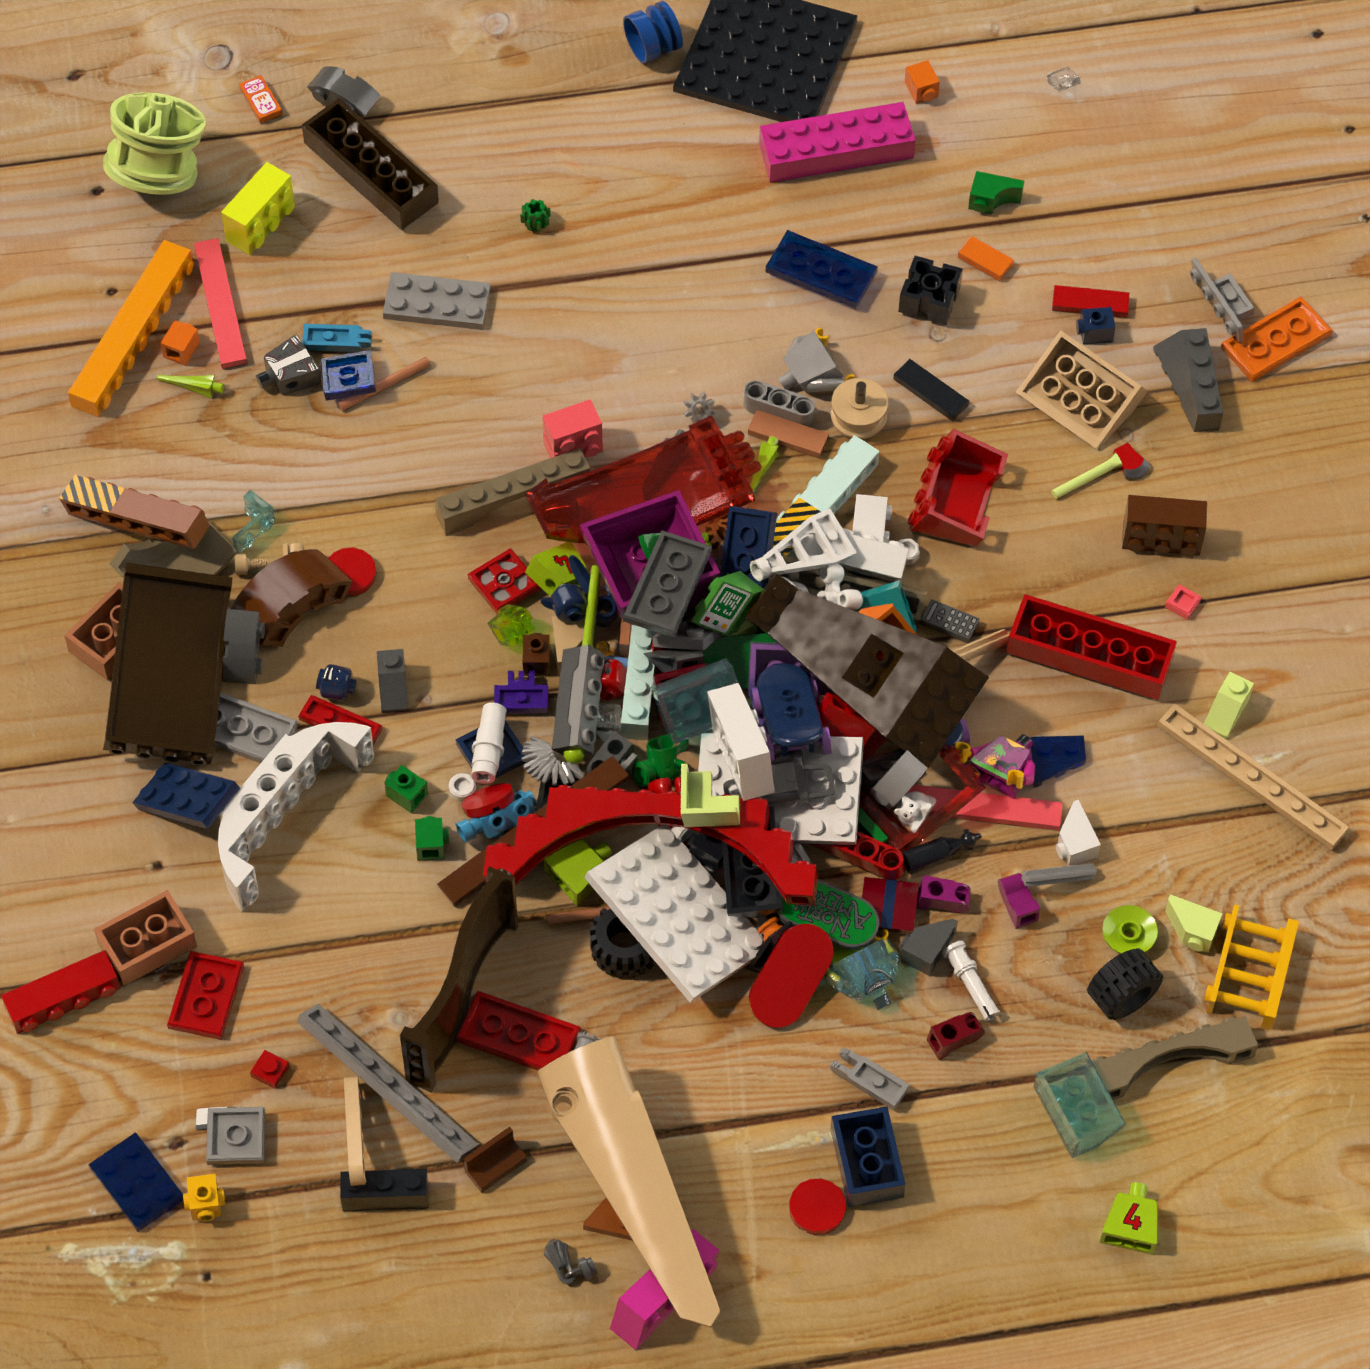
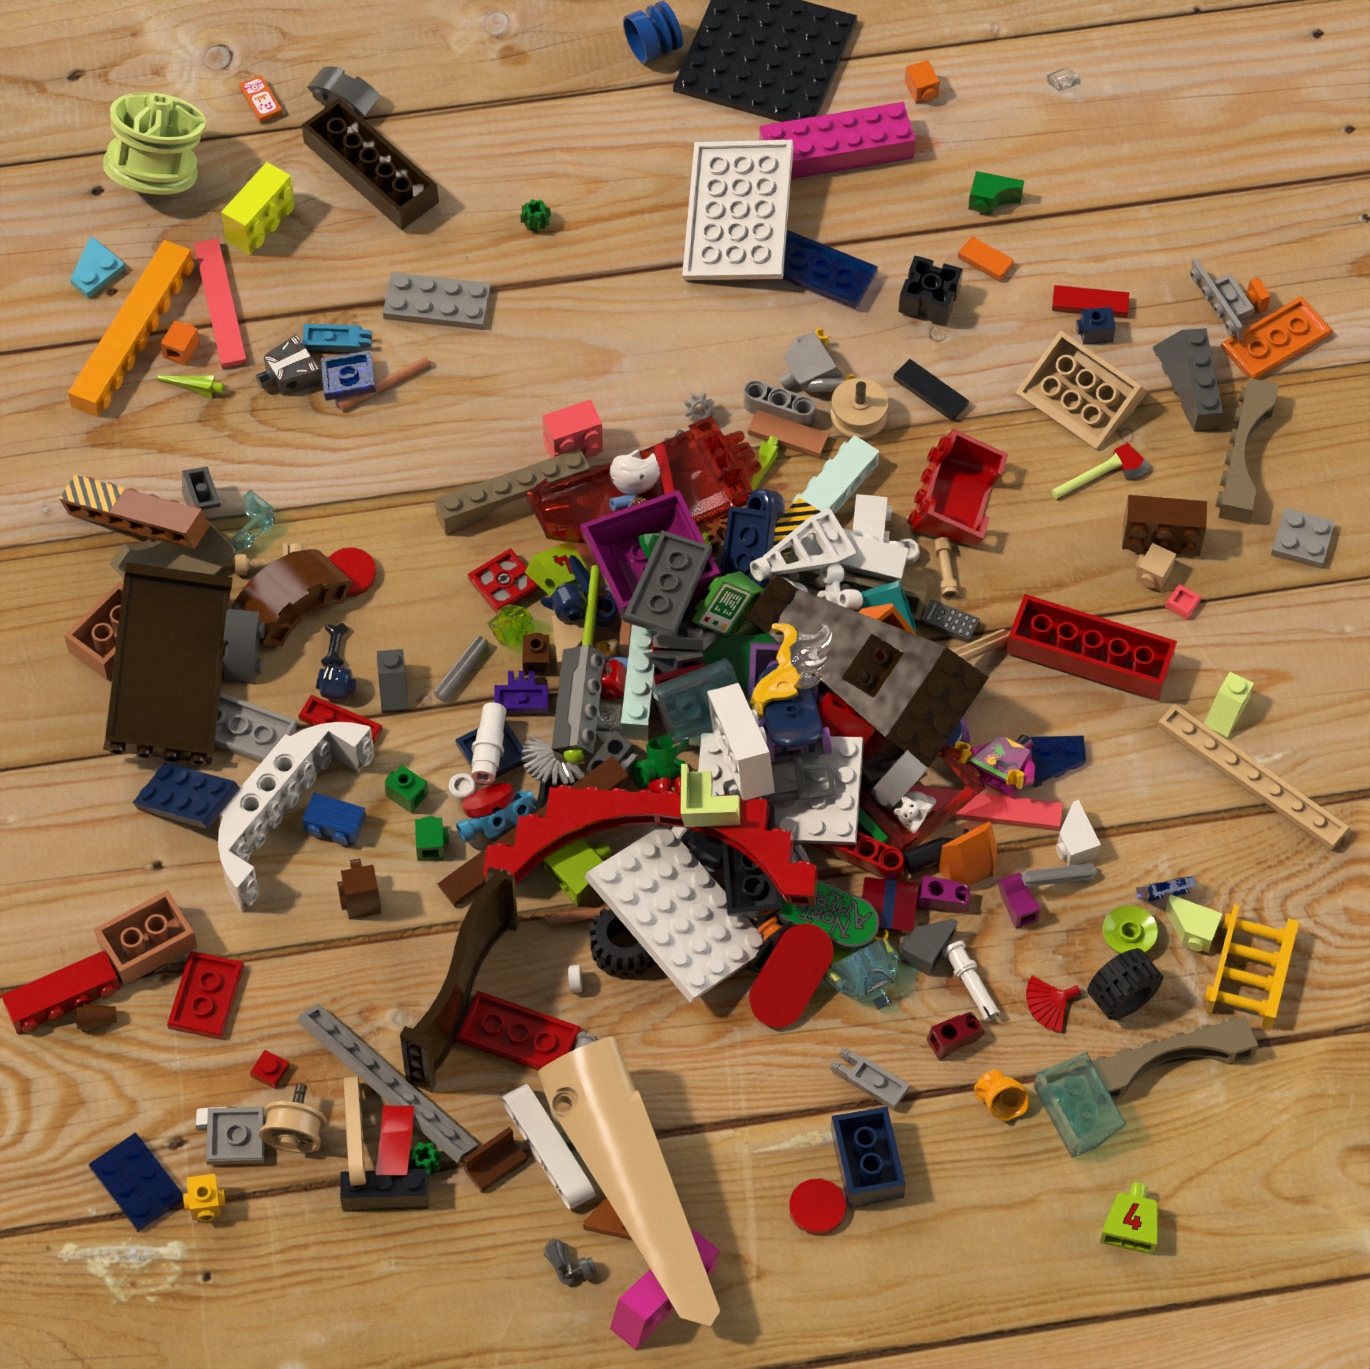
none -> medium azure wing [70,236,126,299]
none -> reddish brown cone [75,1004,117,1032]
none -> dark grey slope [182,466,221,510]
none -> tan wheel [259,1083,326,1153]
none -> blue brick [302,793,366,846]
none -> black piece [321,623,348,667]
none -> reddish brown brick [337,858,382,919]
none -> red sticker [376,1105,414,1175]
none -> green gear [408,1141,442,1178]
none -> light grey axle [434,636,488,701]
none -> white beam [501,1084,595,1210]
none -> white tile [568,965,583,993]
none -> medium blue arm [609,494,648,511]
none -> white piece [610,449,660,495]
none -> red tile [654,443,675,495]
none -> white plate [682,140,794,280]
none -> dark blue head [746,489,785,522]
none -> piece [750,622,832,719]
none -> tan bar [934,537,958,599]
none -> orange slope [939,822,997,886]
none -> light orange hair [974,1069,1029,1122]
none -> red hand [1026,975,1081,1033]
none -> tan brick [1135,543,1176,591]
none -> wing [1136,875,1197,902]
none -> dark tan arch [1215,378,1279,524]
none -> orange plate [1246,277,1270,314]
none -> light grey plate [1271,507,1335,569]

